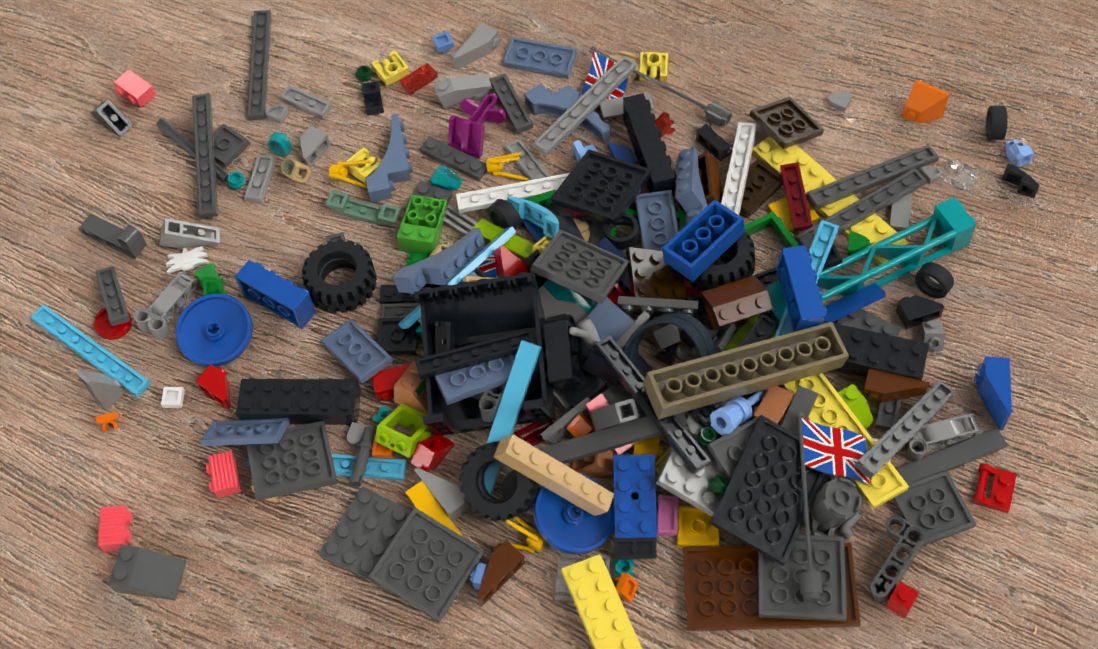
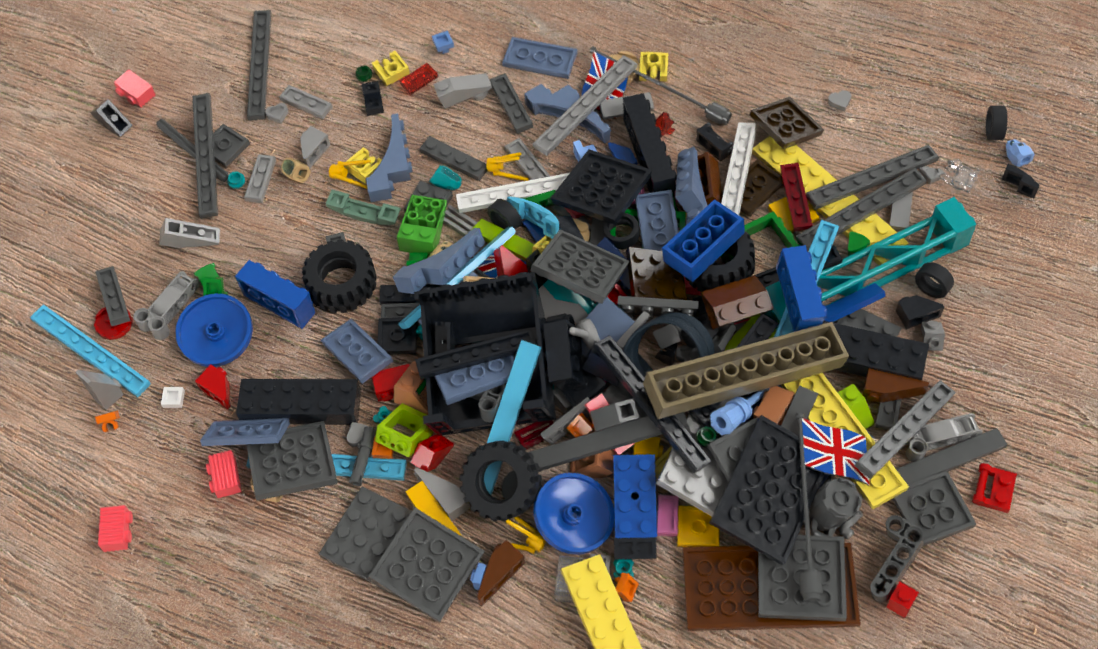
dark grey beam [78,214,147,259] -> none
dark grey slope [108,545,186,601] -> none
white piece [166,246,209,274] -> none
teal rock [268,132,292,157] -> none
magenta piece [448,93,506,158] -> none
light grey slope [452,23,500,69] -> none
tan brick [494,434,614,516] -> none
dark green plate [709,475,727,494] -> none
orange slope [902,79,950,124] -> none
blue slope [974,356,1012,430] -> none

